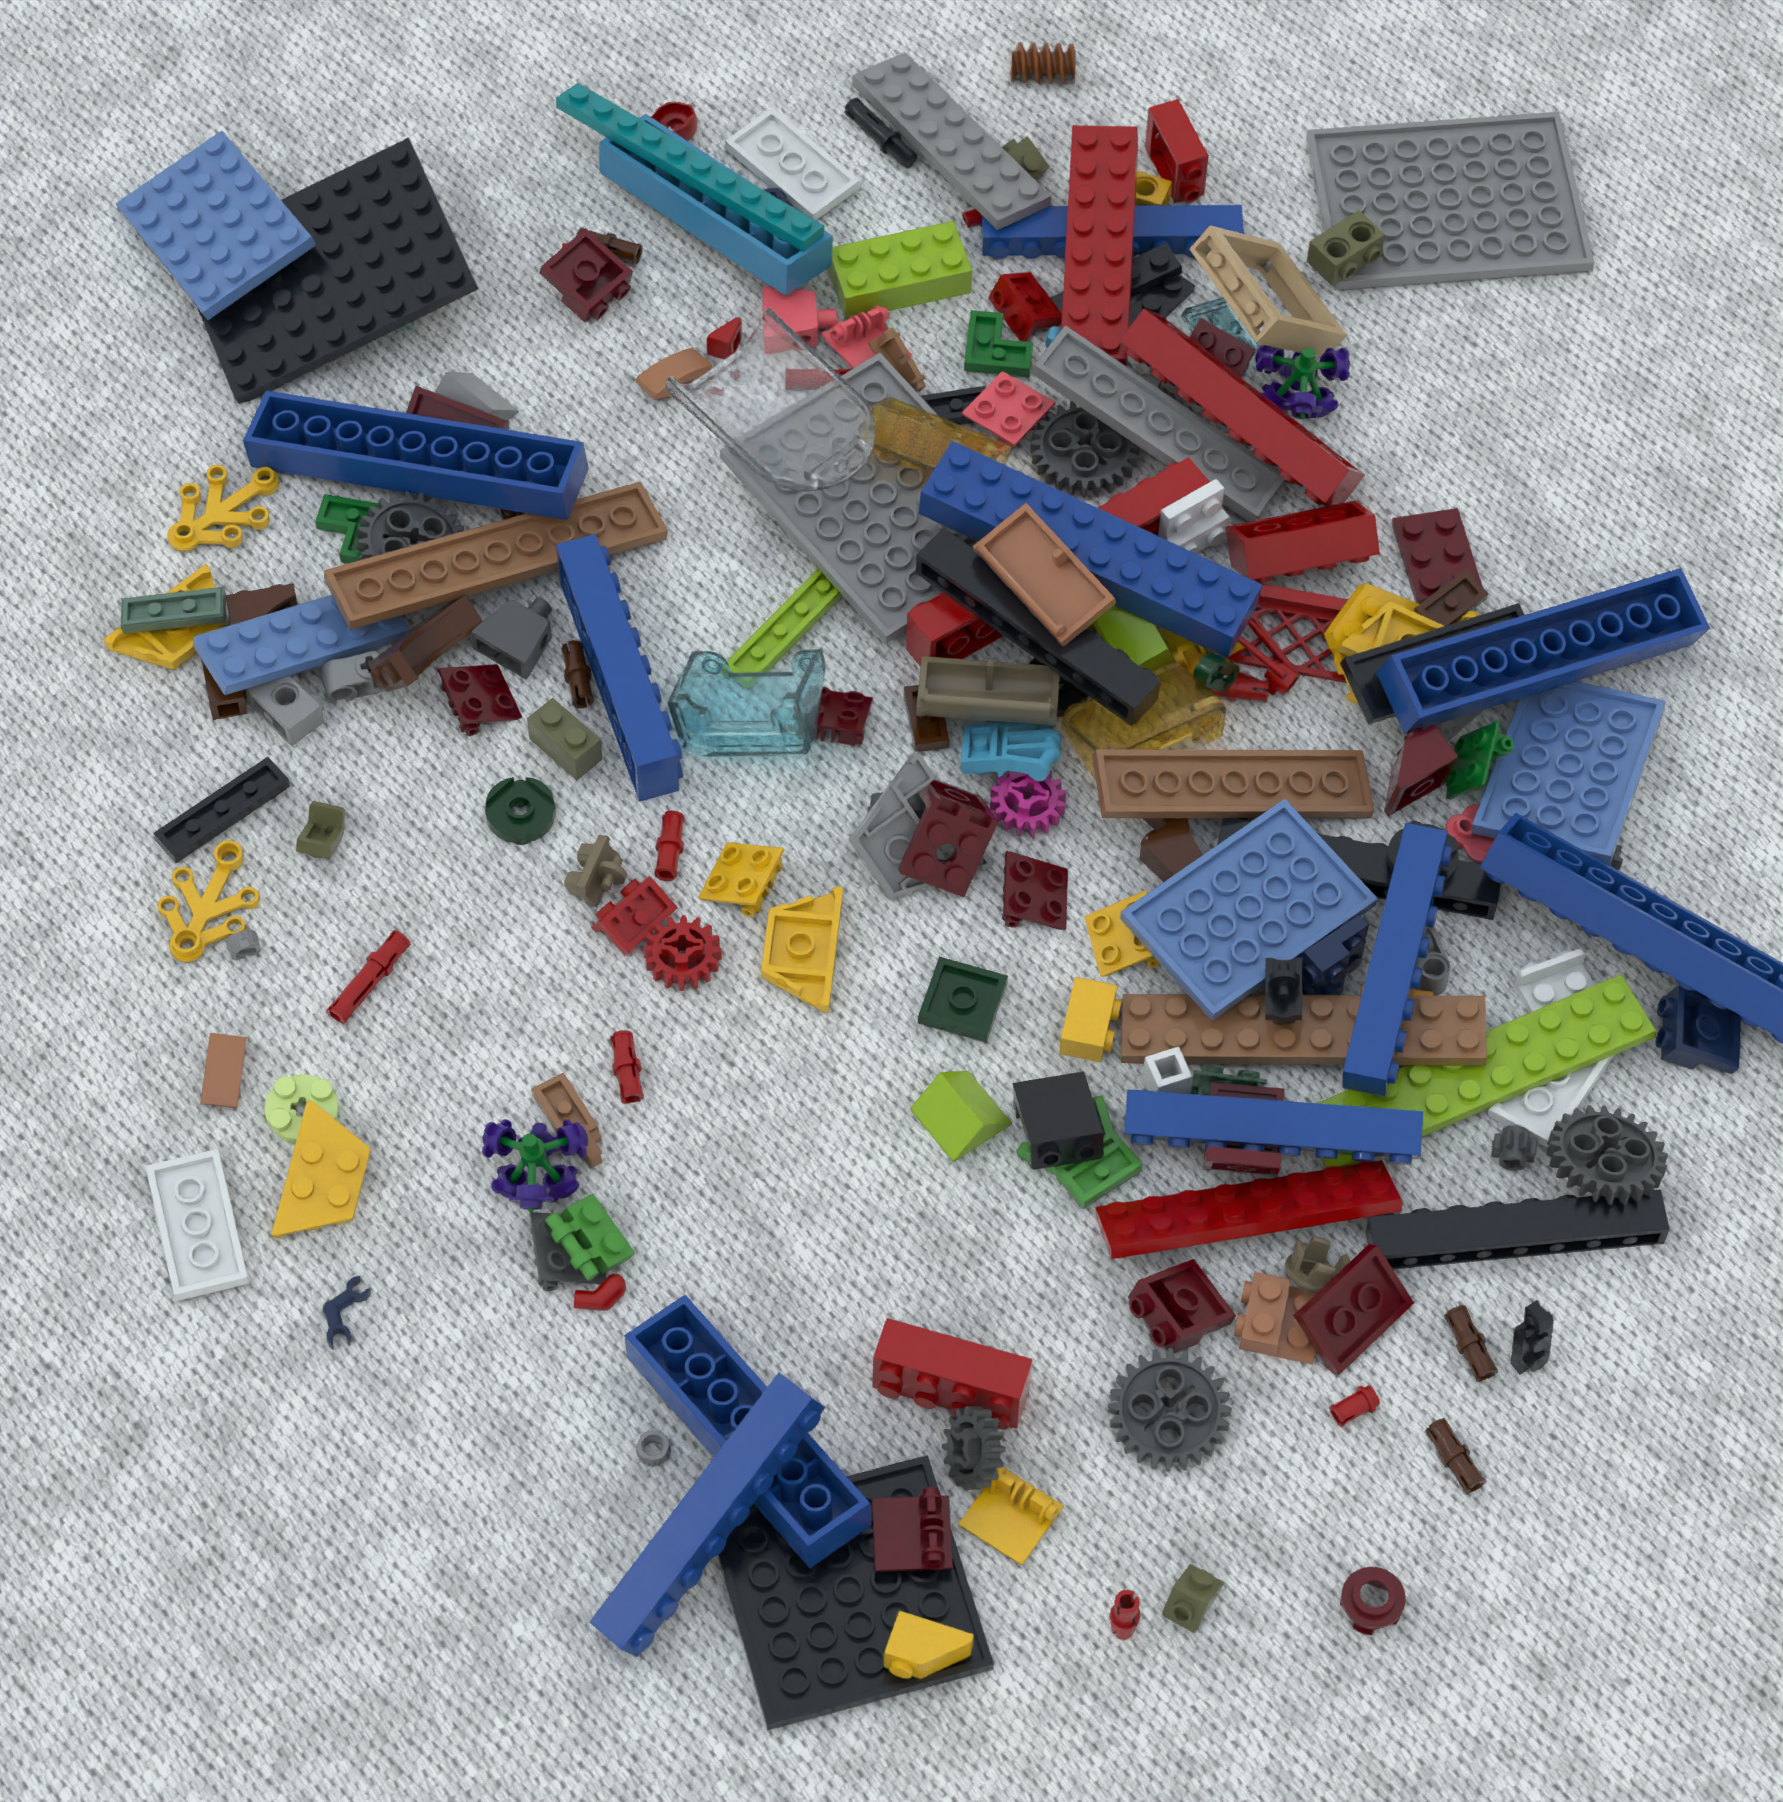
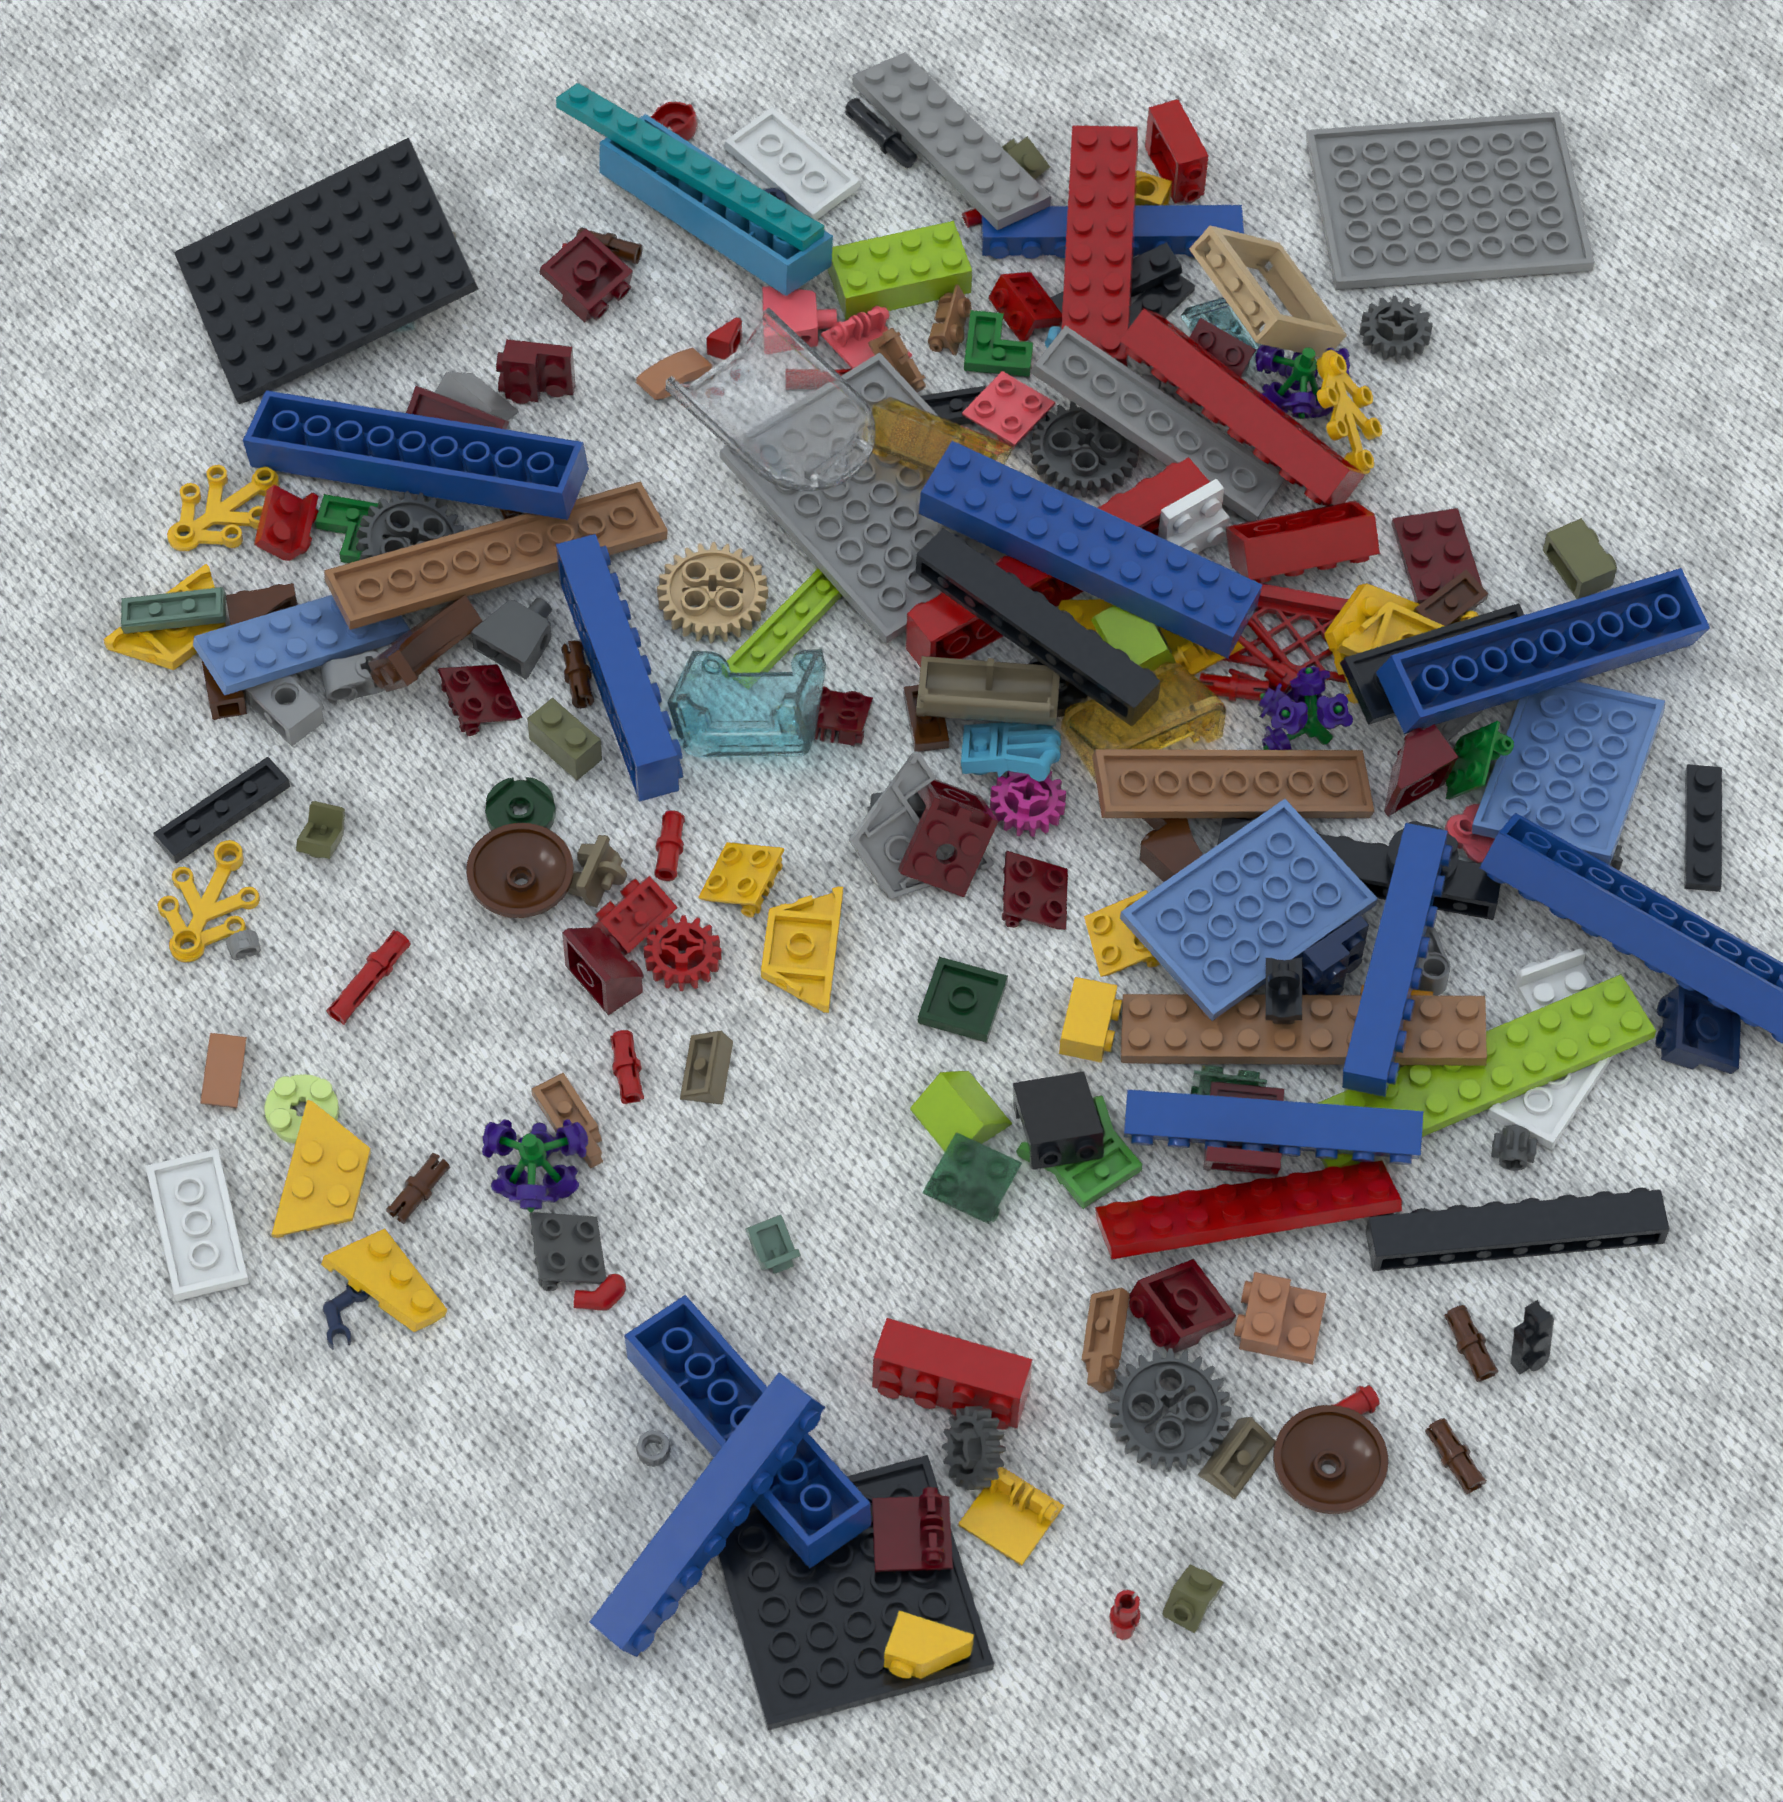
medium blue plate [116,130,316,320] -> none
bright green plate [545,1194,635,1281] -> none
nougat container [972,503,1116,647] -> none
dark orange piece [1011,42,1076,84] -> none
white brick [1142,1046,1192,1094] -> none
dark green beam [1193,653,1240,692] -> none
dark tan piece [1285,1236,1350,1294] -> none
dark red plate [1293,1244,1414,1375] -> none
olive brick [1307,210,1385,286] -> none
dark red piece [1340,1567,1406,1636] -> none
dark grey gear [1546,1105,1668,1205] -> none
none -> red bracket [254,484,319,561]
none -> yellow wing [321,1228,447,1332]
none -> reddish brown pin [386,1153,450,1224]
none -> reddish brown dish [466,823,574,918]
none -> dark red plate [496,339,576,404]
none -> dark red slope [562,927,644,1015]
none -> tan gear [657,542,768,643]
none -> dark tan slope [680,1030,733,1105]
none -> sand green bracket [745,1215,801,1274]
none -> clear green hinge [923,1132,1022,1224]
none -> medium nougat hinge [928,285,971,356]
none -> medium nougat hinge [1081,1287,1130,1393]
none -> dark tan slope [1198,1417,1276,1499]
none -> dark purple plant [1258,667,1353,750]
none -> reddish brown dish [1273,1405,1388,1514]
none -> yellow plant [1317,350,1382,475]
none -> dark grey gear [1360,296,1433,362]
none -> olive piece [1543,518,1617,599]
none -> black plate [1684,764,1722,892]

